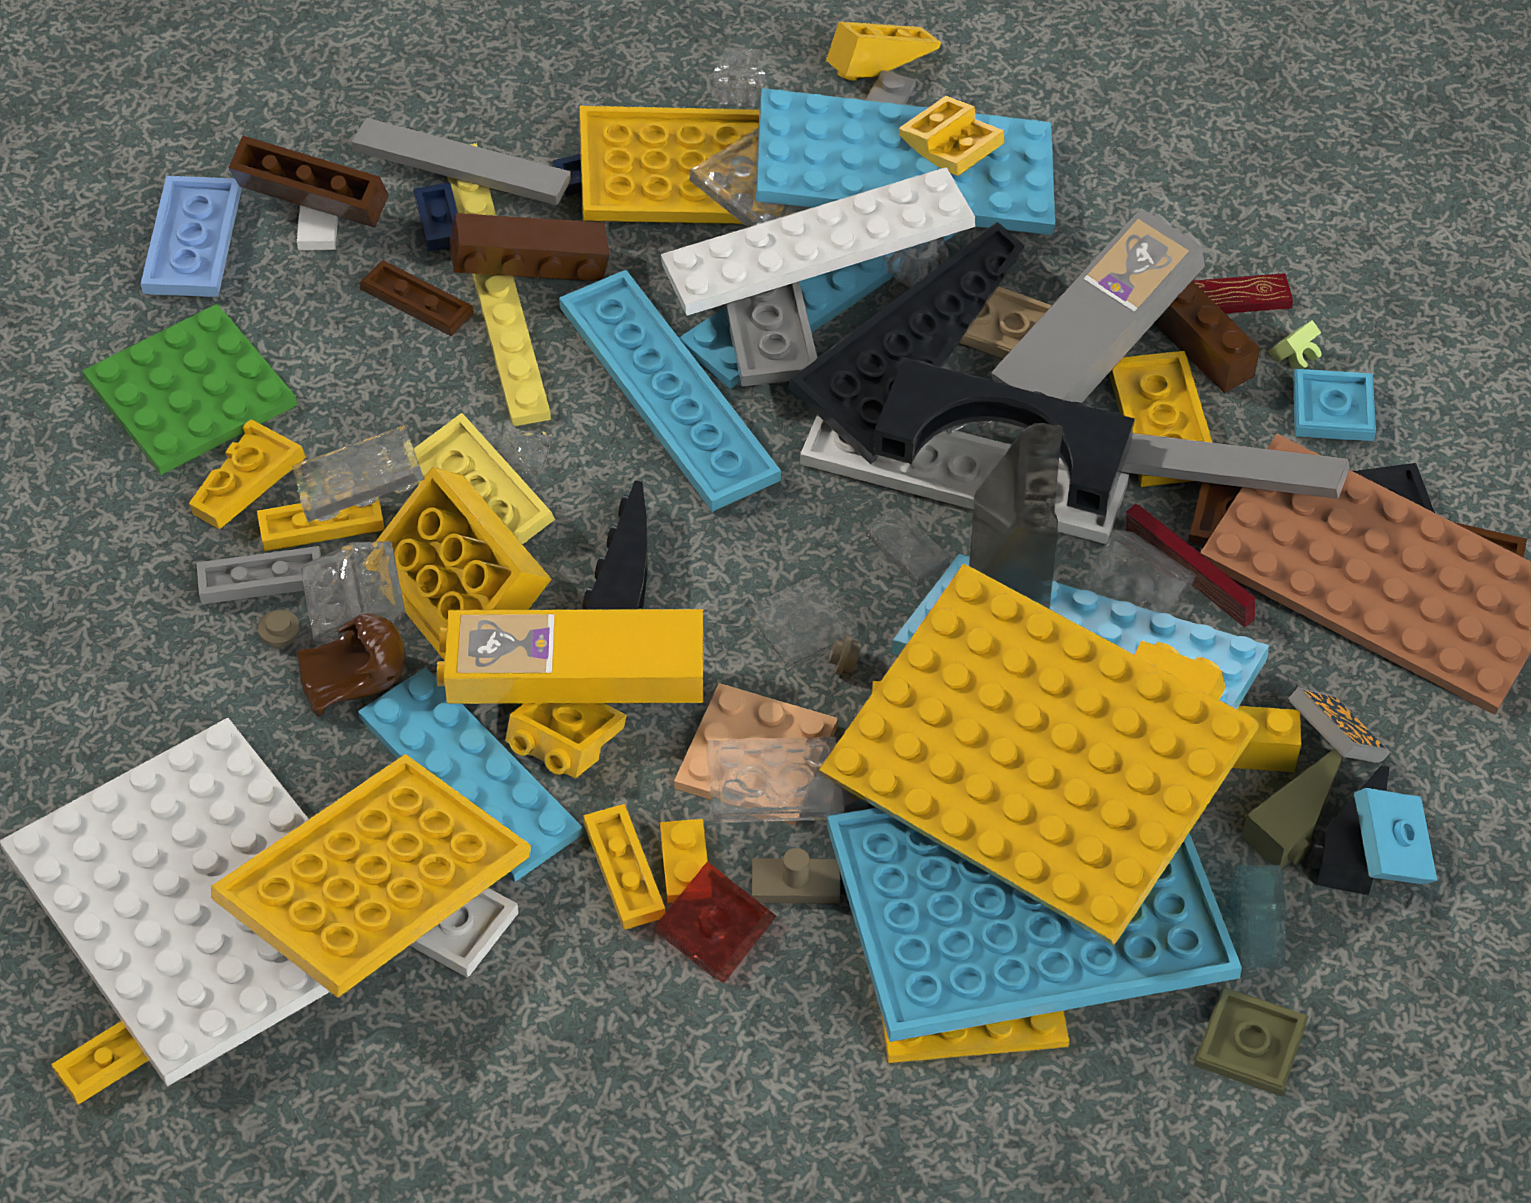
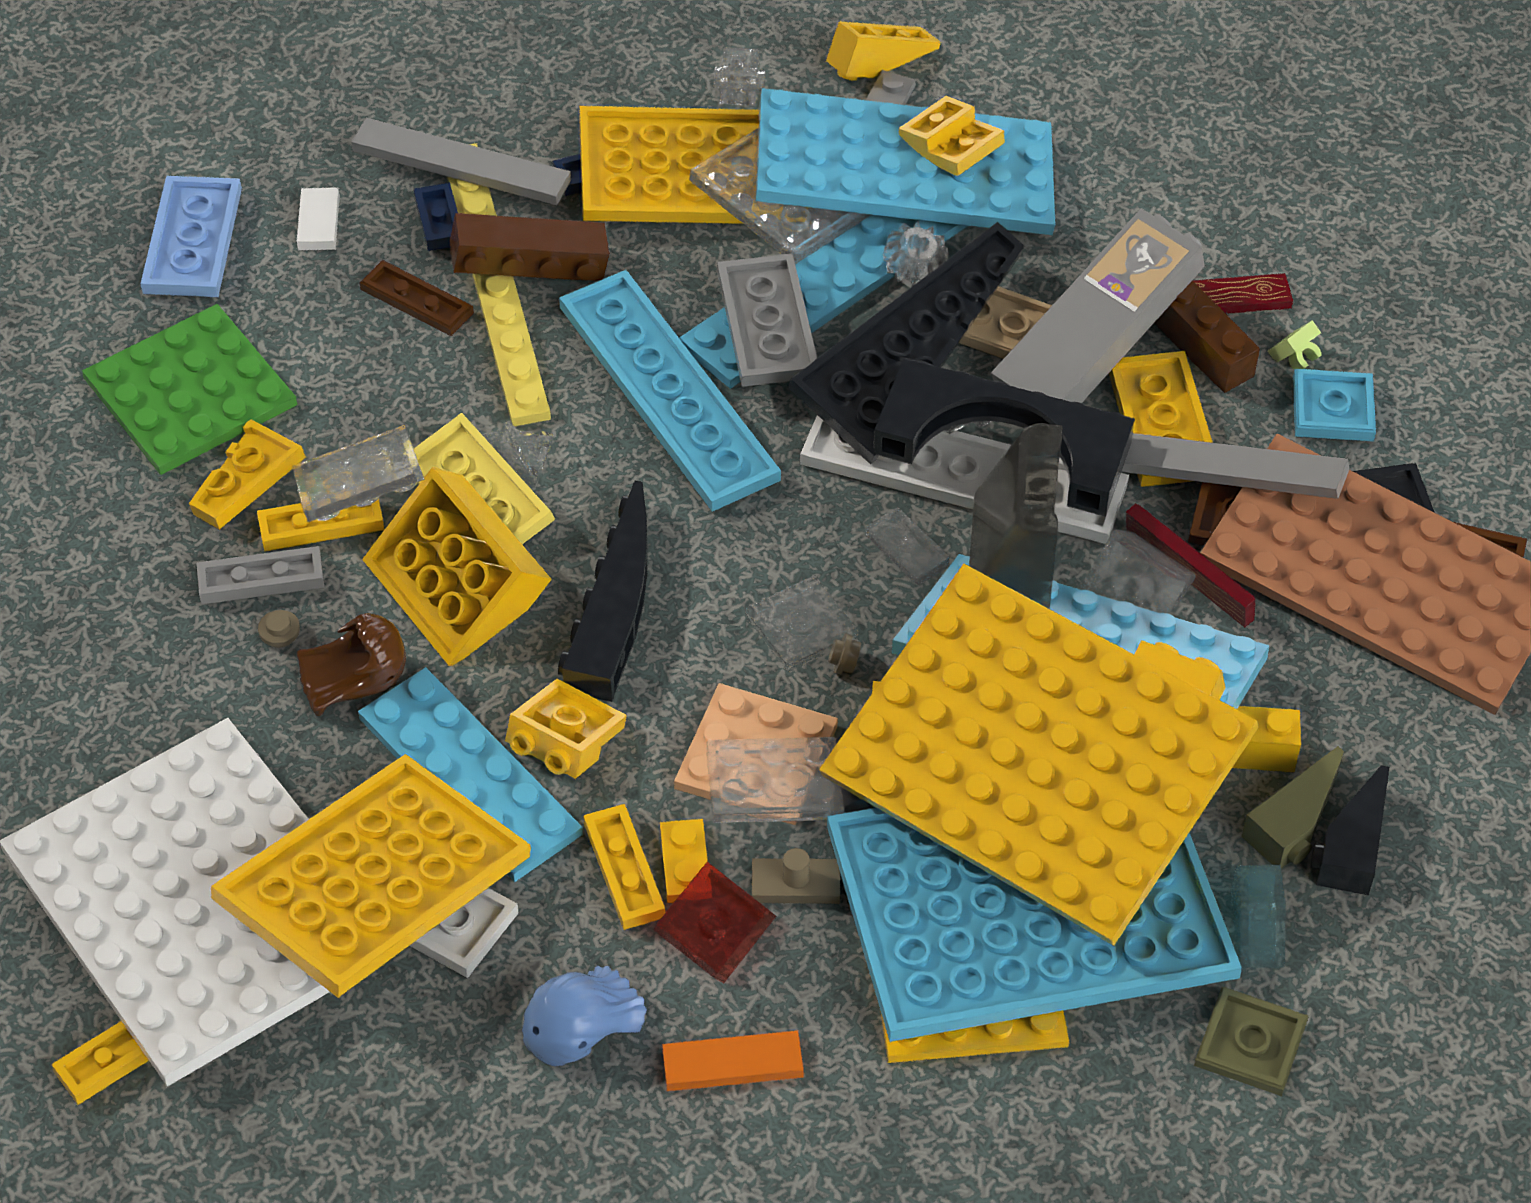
reddish brown brick [229,135,389,228] -> none
clear slope [301,541,405,641] -> none
yellow brick [437,609,703,704] -> none
white plate [661,167,975,316] -> none
light grey tile [1289,687,1391,763] -> none
medium azure plate [1354,788,1437,884] -> none
none -> medium blue piece [522,966,646,1066]
none -> orange tile [662,1030,804,1091]

